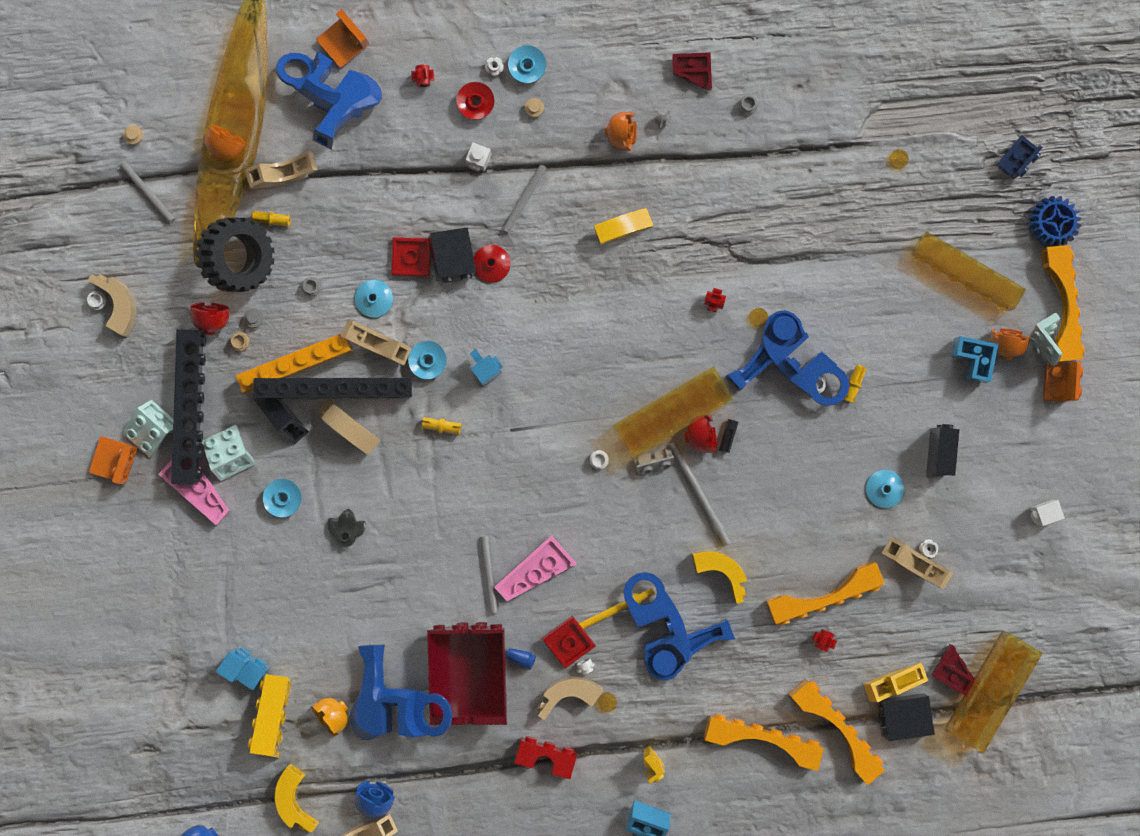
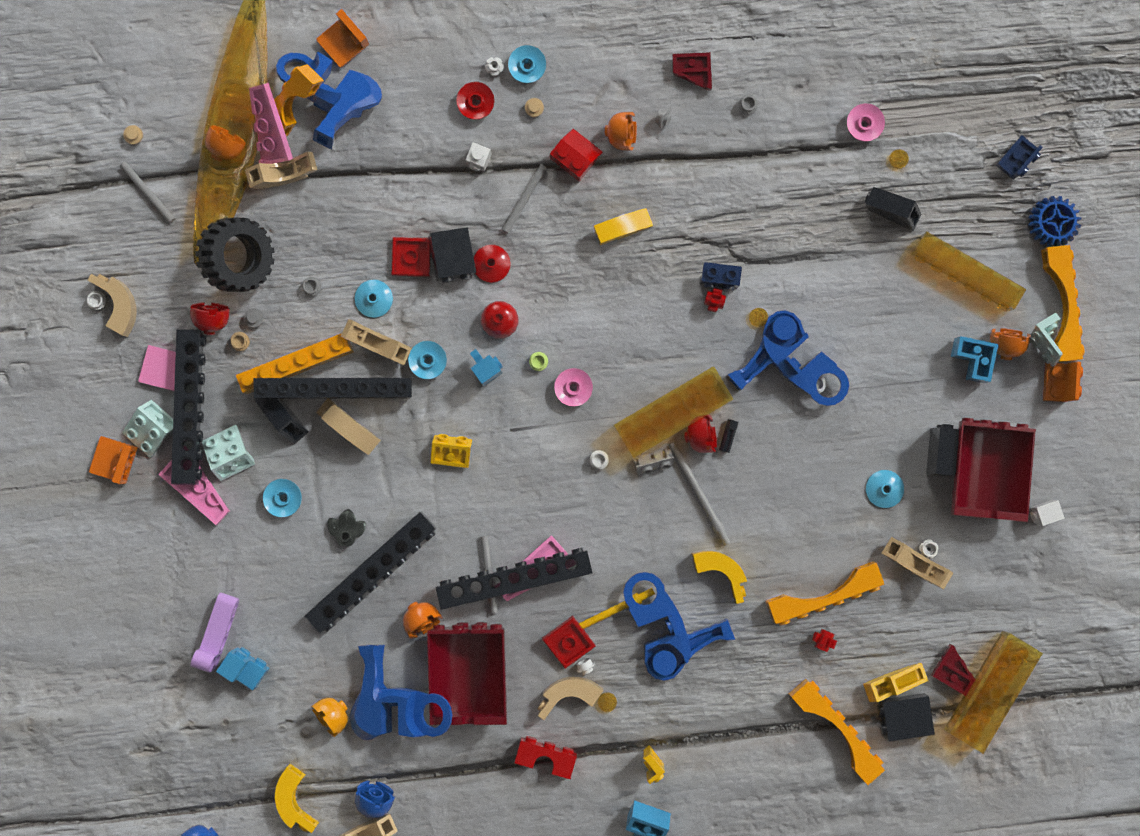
yellow wedge [248,674,291,758] -> none
yellow axle [251,211,291,227] -> none
red gear [411,65,435,87] -> none
yellow pin [422,417,462,435] -> none
blue cone [506,648,536,670] -> none
light orange arch [704,713,824,771] -> none
yellow axle [843,365,867,403] -> none
none -> bright pink tile [138,345,176,391]
none -> lavender beam [190,592,239,673]
none -> bright pink wing [249,83,293,164]
none -> light orange arch [274,64,324,137]
none -> black brick [305,511,437,633]
none -> orange cylinder [403,602,443,639]
none -> yellow bracket [430,434,472,468]
none -> black brick [435,547,593,610]
none -> red cylinder [481,301,519,339]
none -> yellowish green plate [529,352,548,371]
none -> red slope [550,129,603,182]
none -> bright pink dish [554,368,593,407]
none -> dark blue bracket [699,262,742,291]
none -> bright pink dish [847,103,885,142]
none -> black slope [865,187,922,231]
none -> dark red cylinder [951,418,1036,522]

